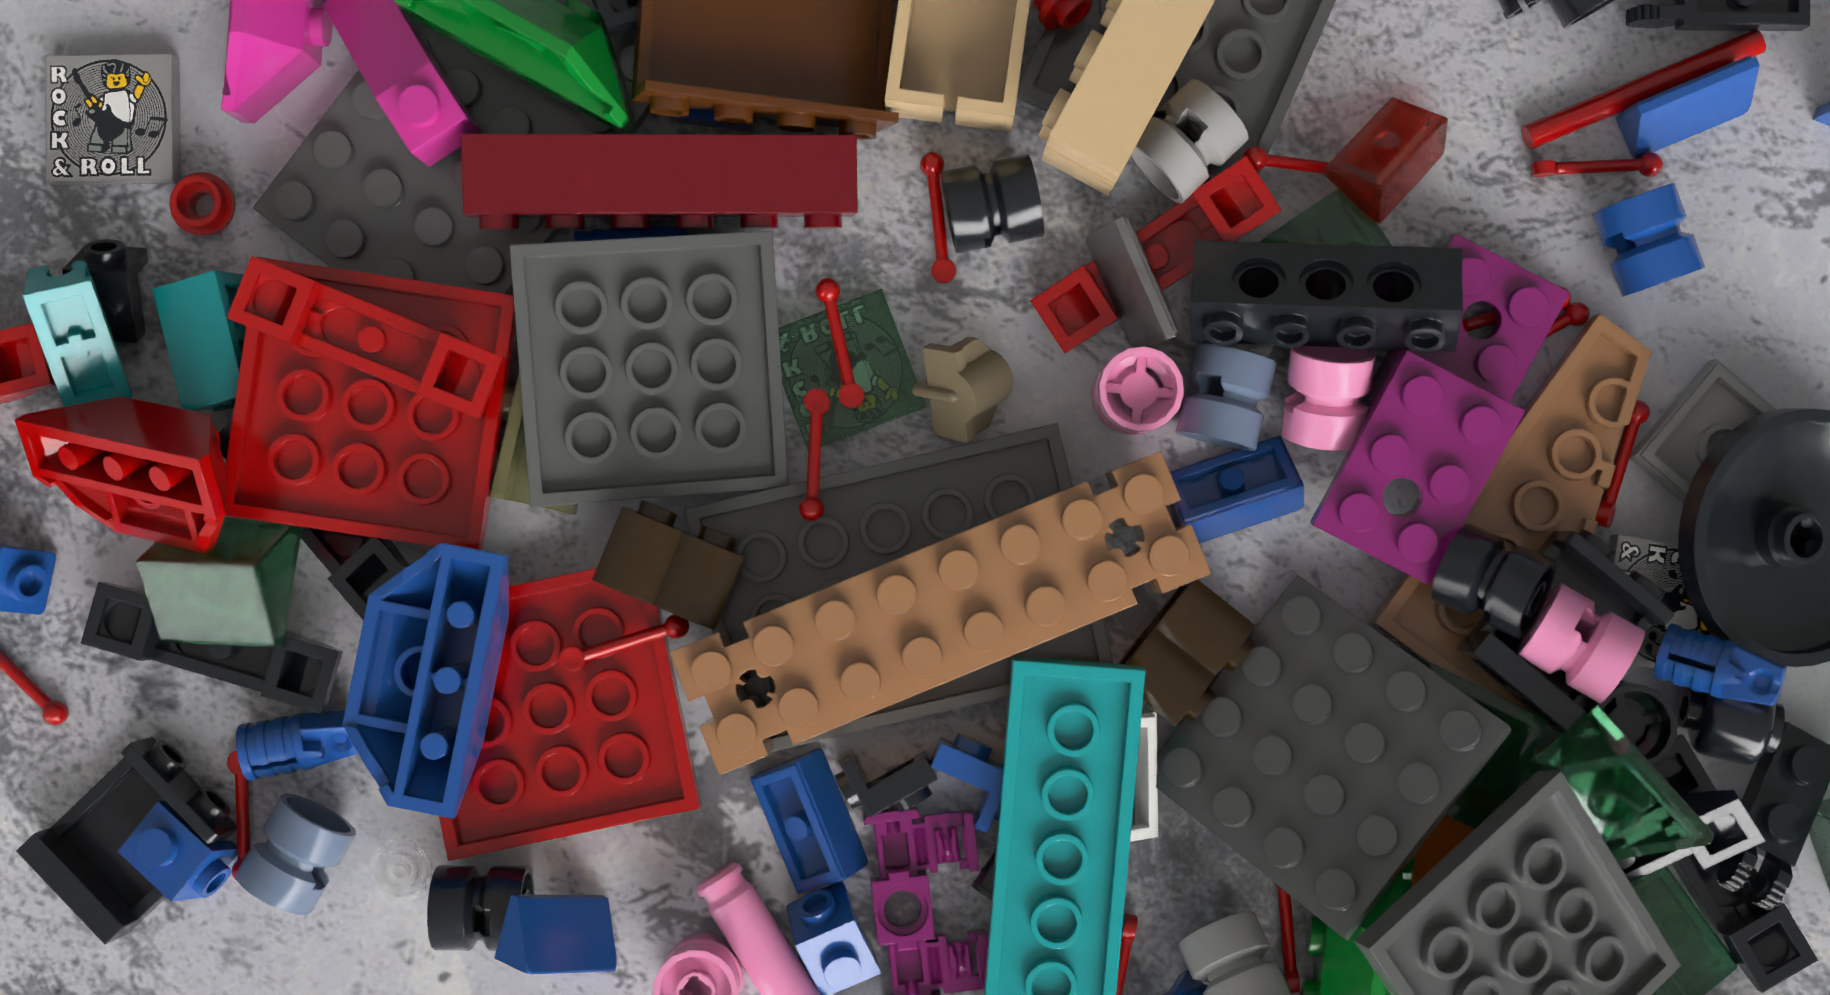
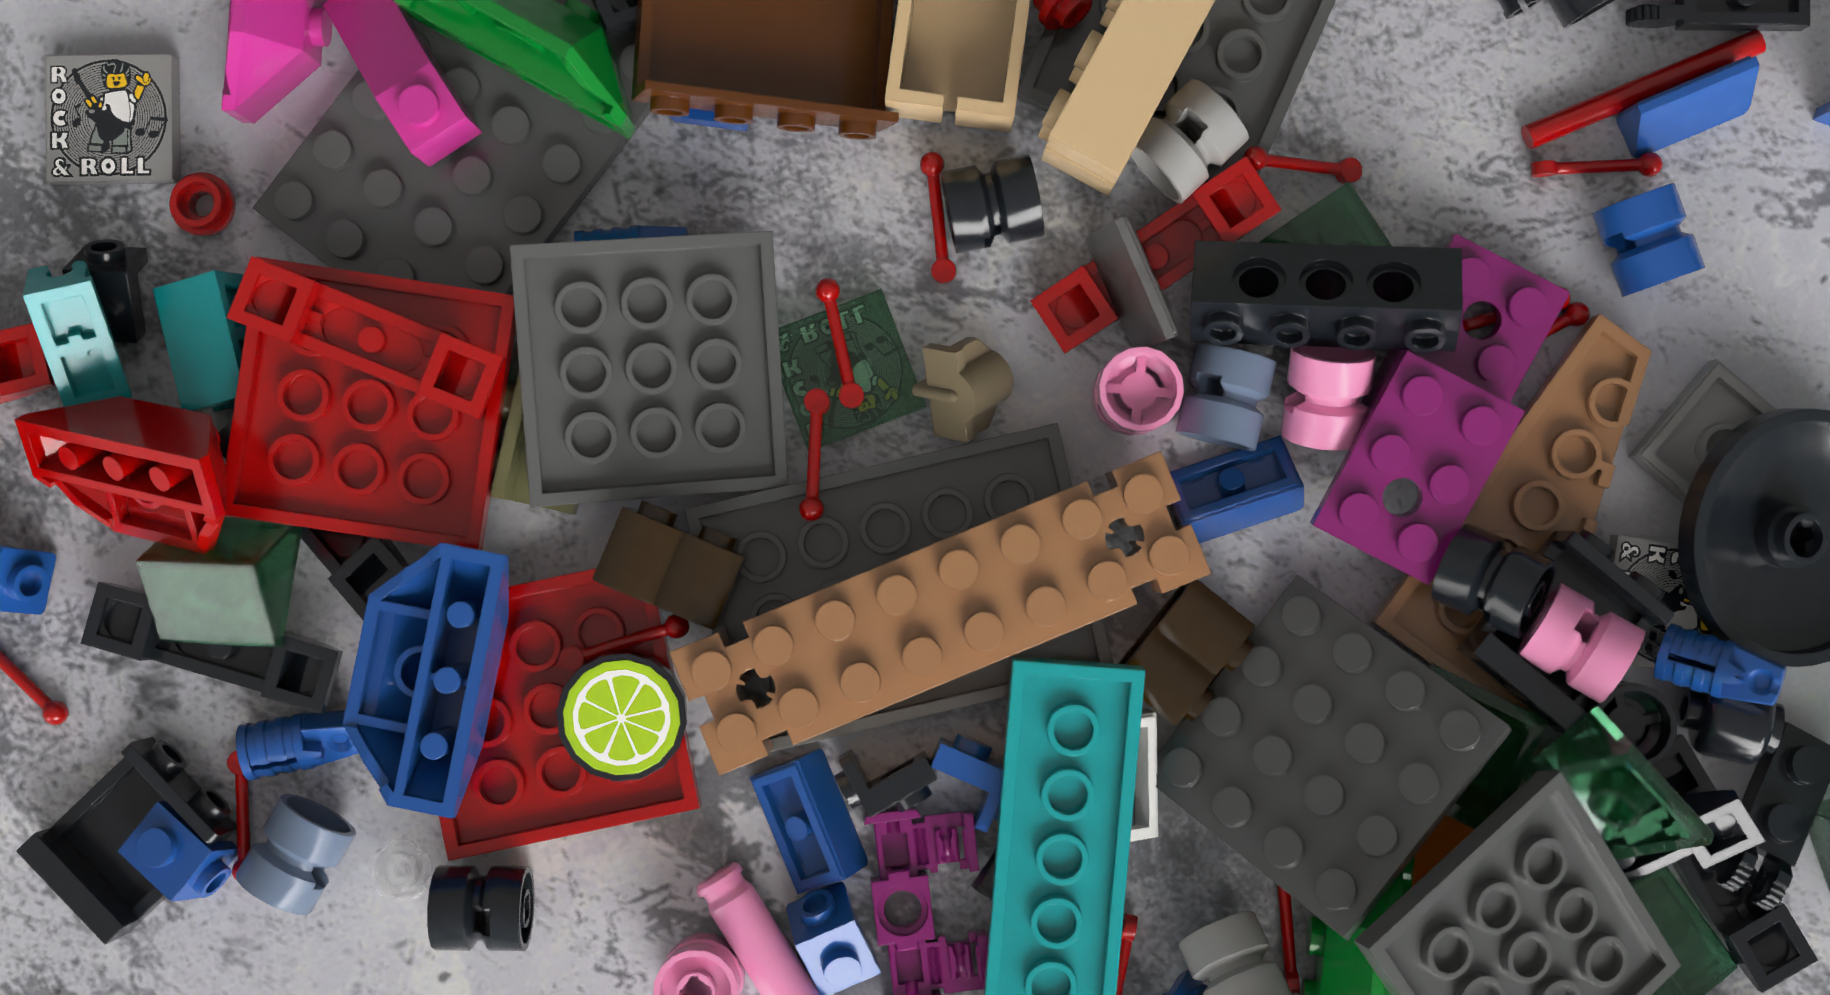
dark red brick [461,134,858,230] -> none
blue slope [494,894,617,974] -> none
clear red slope [1324,97,1448,224] -> none
red hinge [1595,400,1650,528] -> none
none -> lime tile [556,651,688,782]

